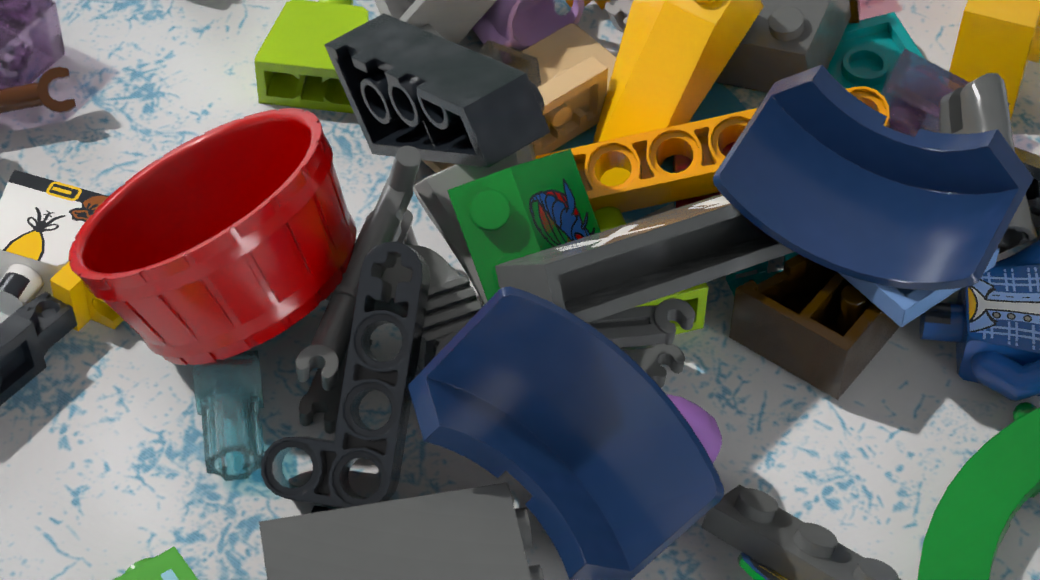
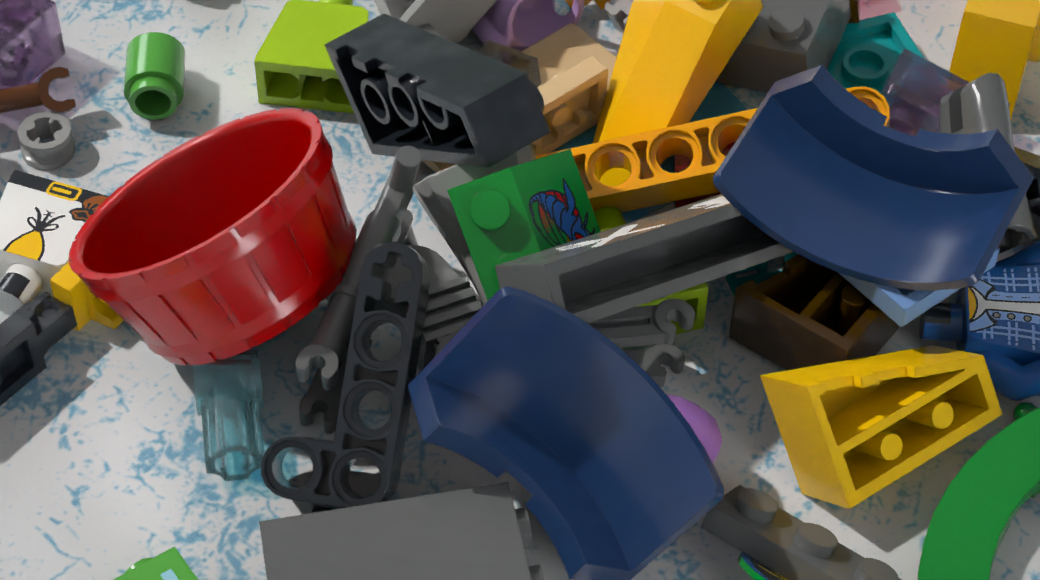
none -> light grey bush [17,111,76,170]
none -> bright green brick [124,32,185,120]
none -> yellow wedge [760,345,1003,509]

